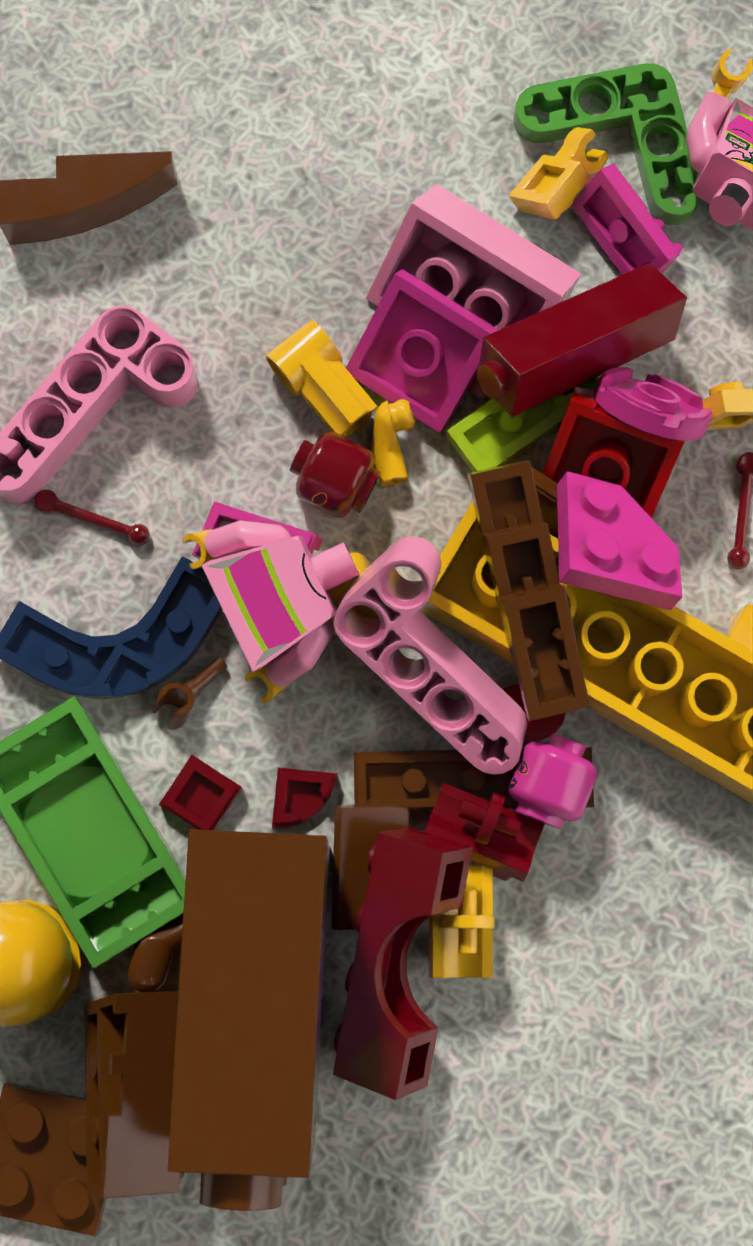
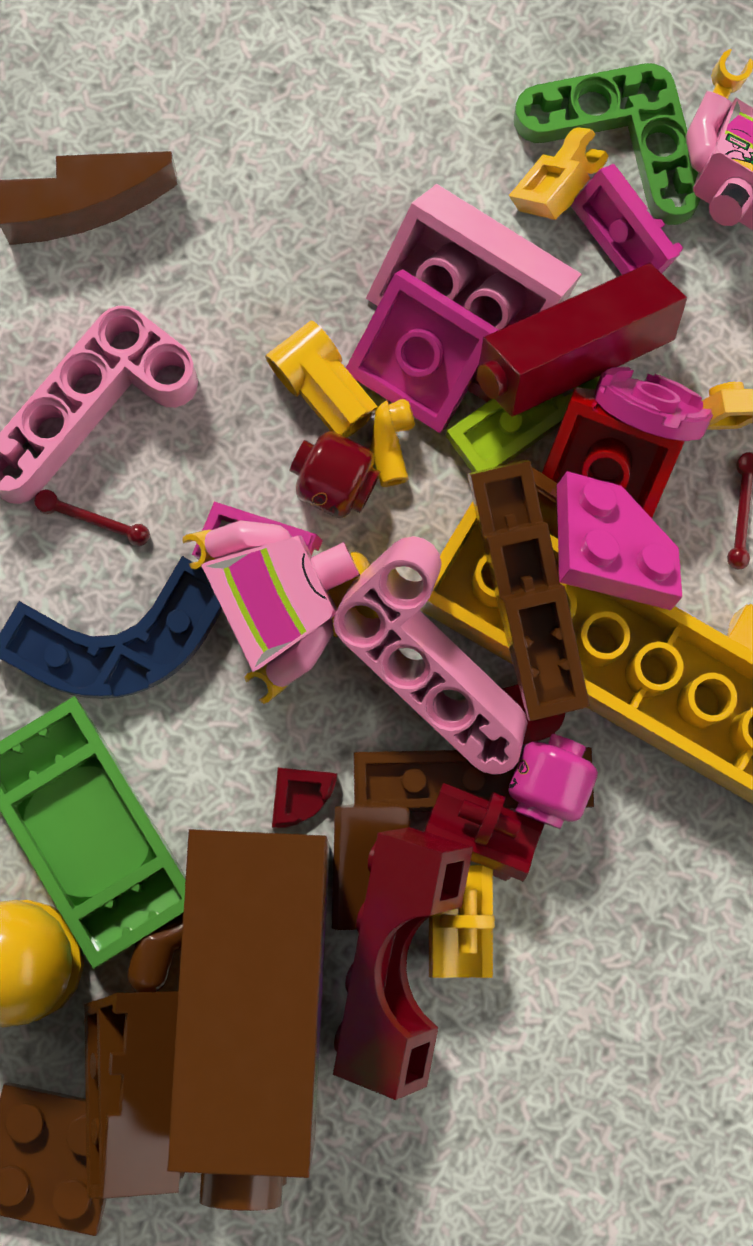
reddish brown hand [153,657,228,730] -> none
dark red tile [159,754,243,830] -> none

